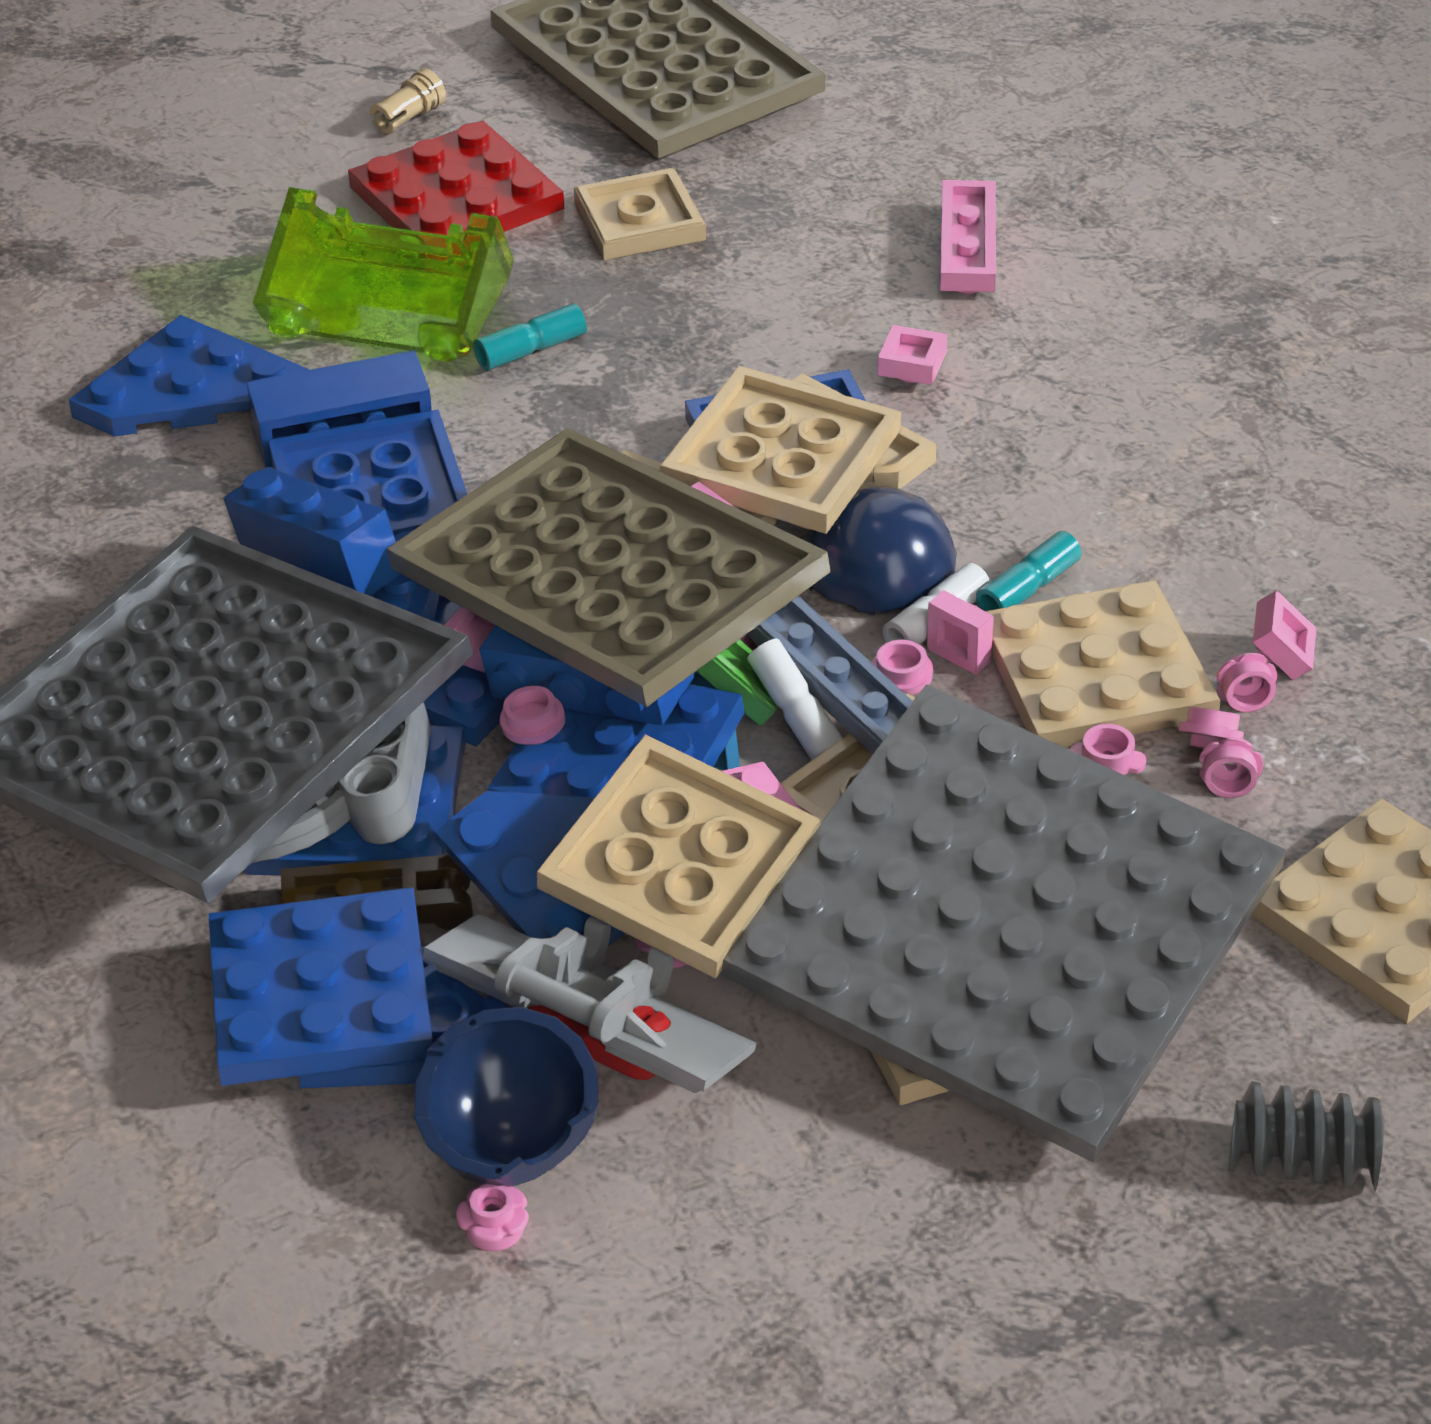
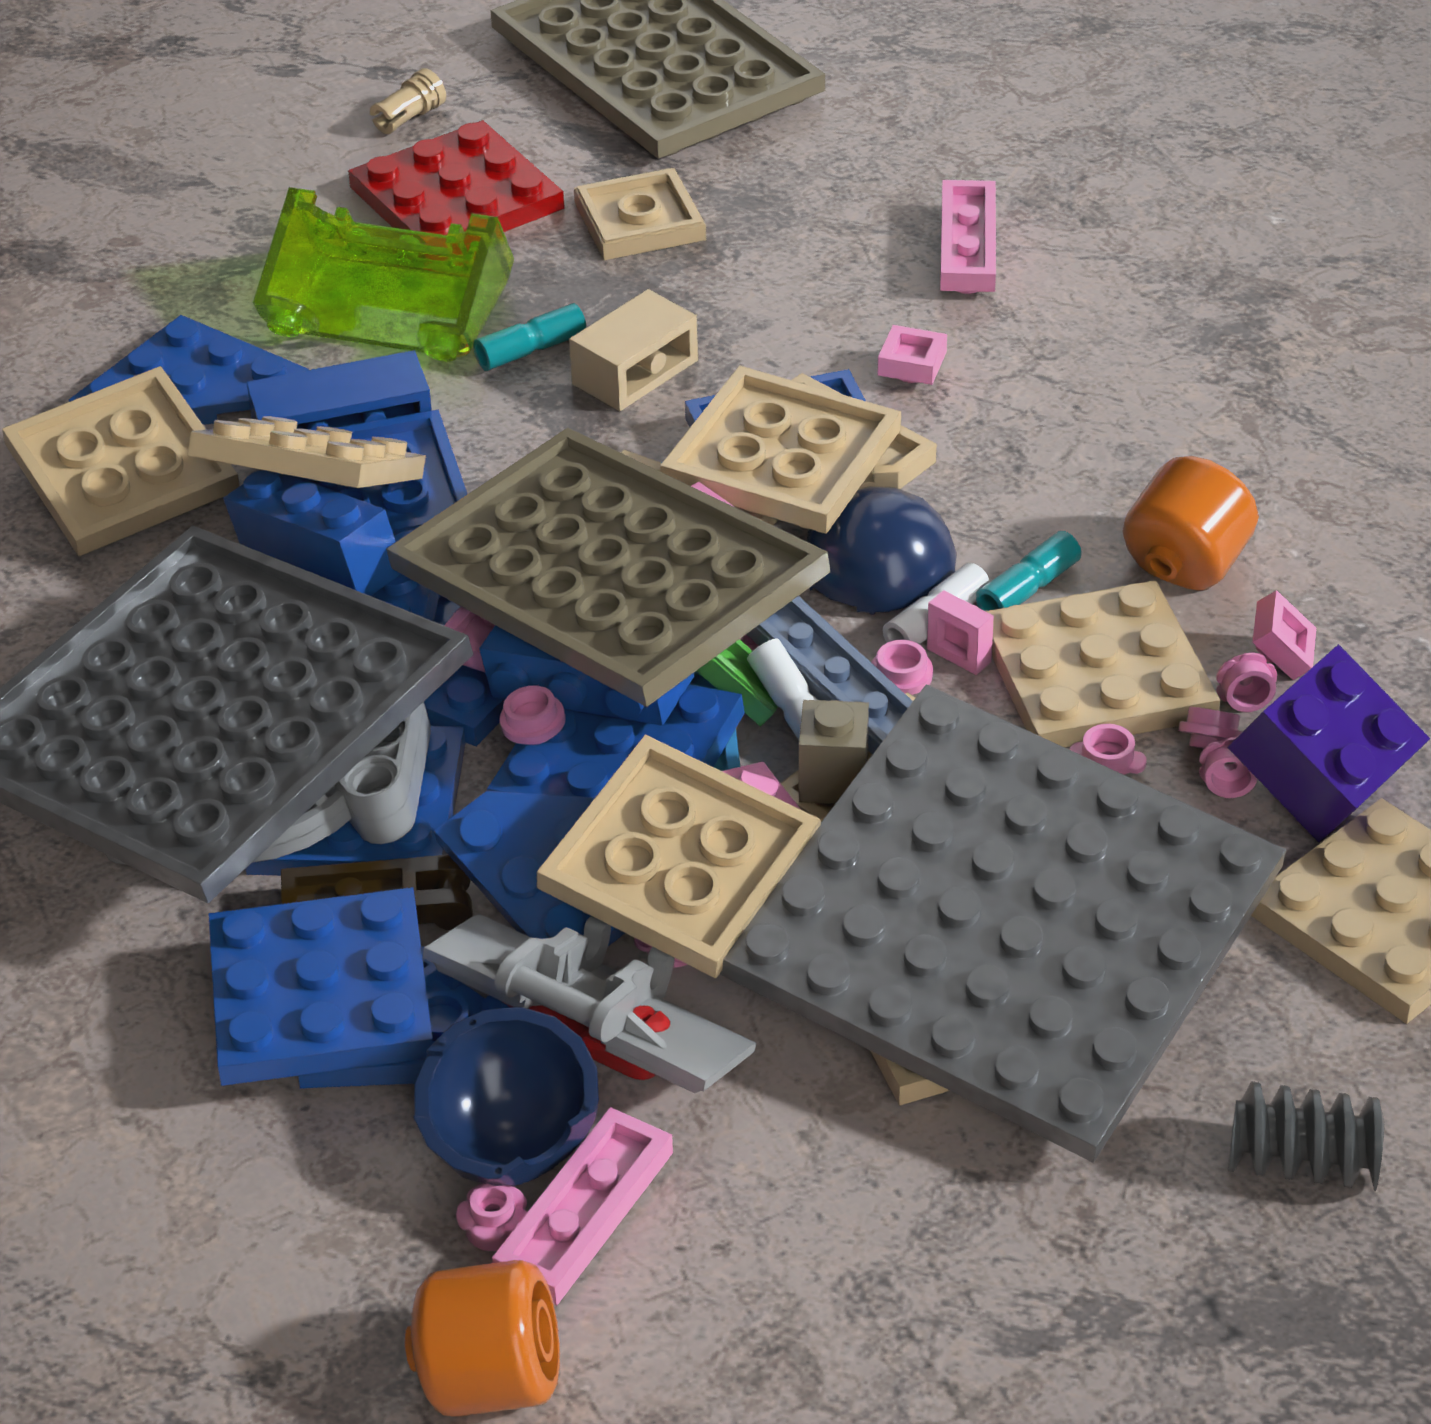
none -> tan plate [2,366,239,556]
none -> tan plate [187,416,426,488]
none -> orange head [405,1260,560,1417]
none -> bright pink plate [492,1107,673,1306]
none -> tan brick [569,289,698,411]
none -> dark tan brick [799,700,869,804]
none -> orange head [1122,456,1259,590]
none -> dark purple brick [1227,644,1431,843]

